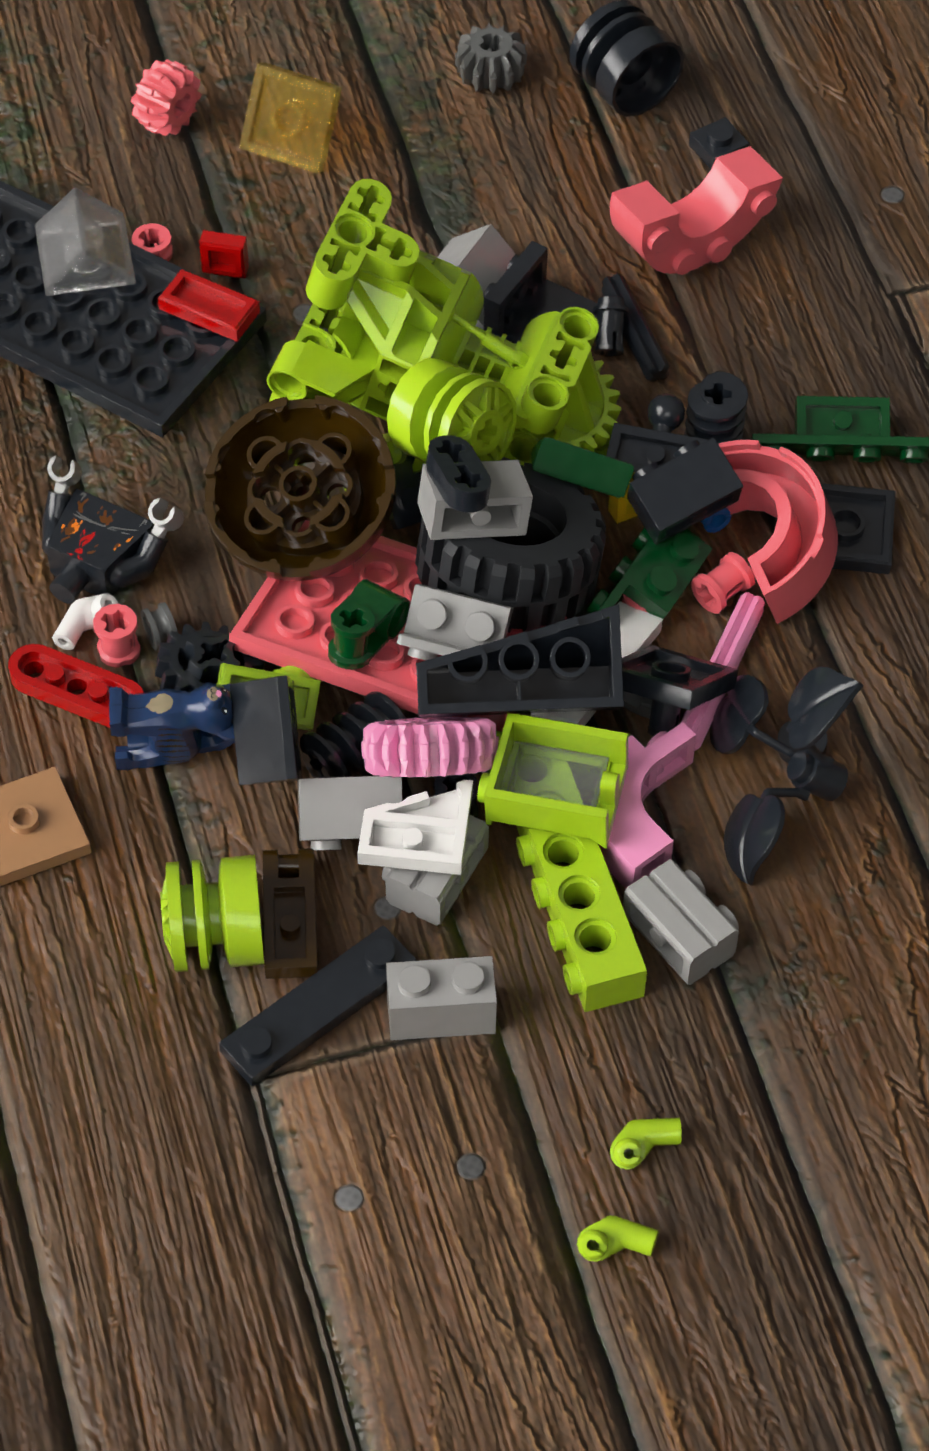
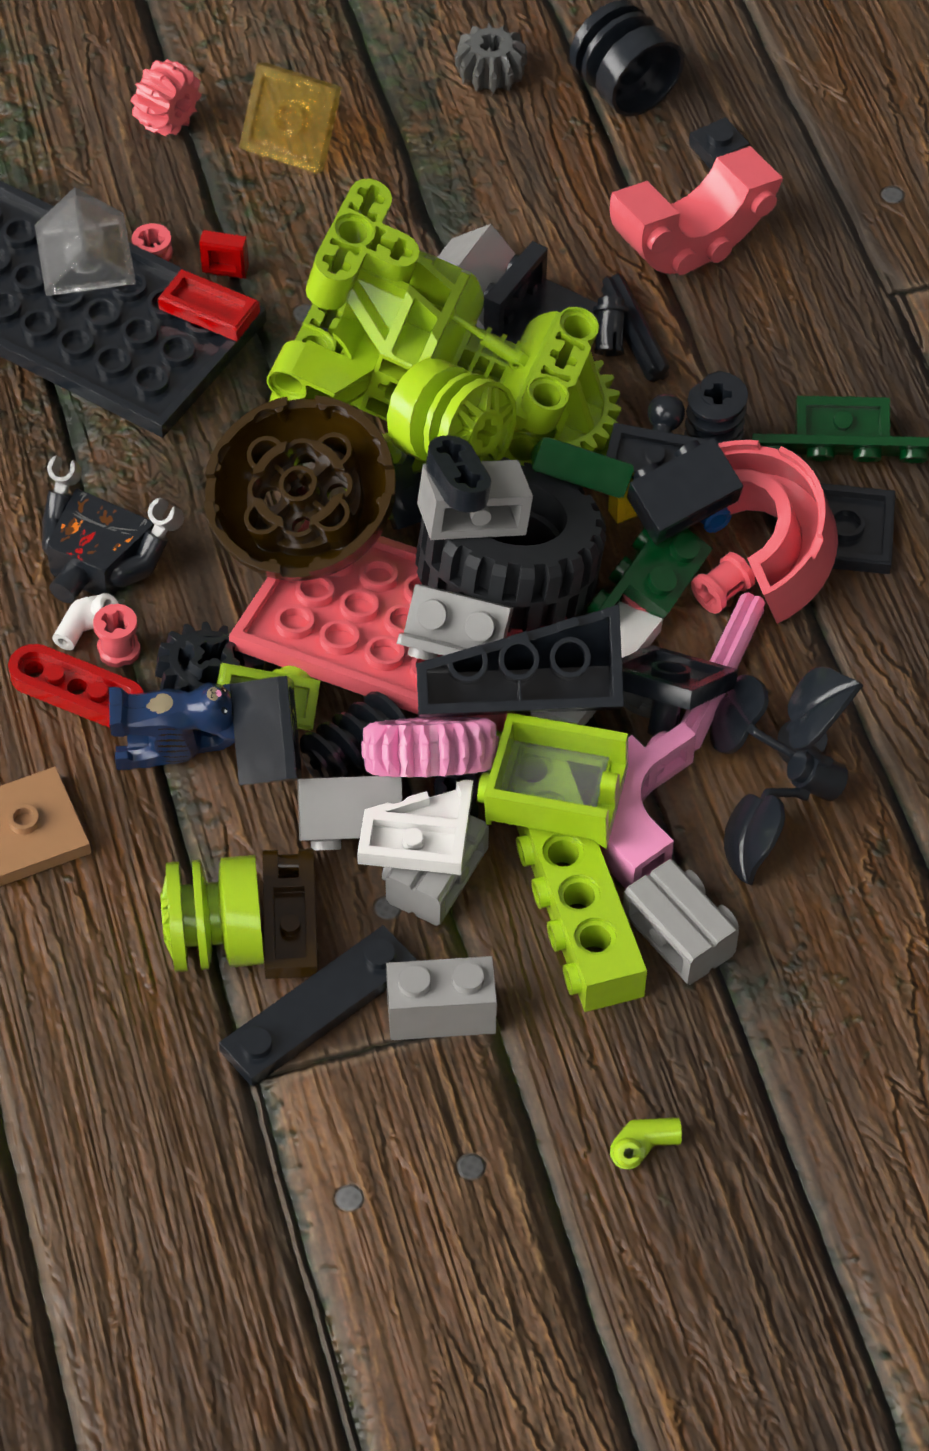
dark grey bush [140,602,178,651] -> none
dark green piece [328,579,410,670] -> none
lime arm [577,1215,659,1262] -> none

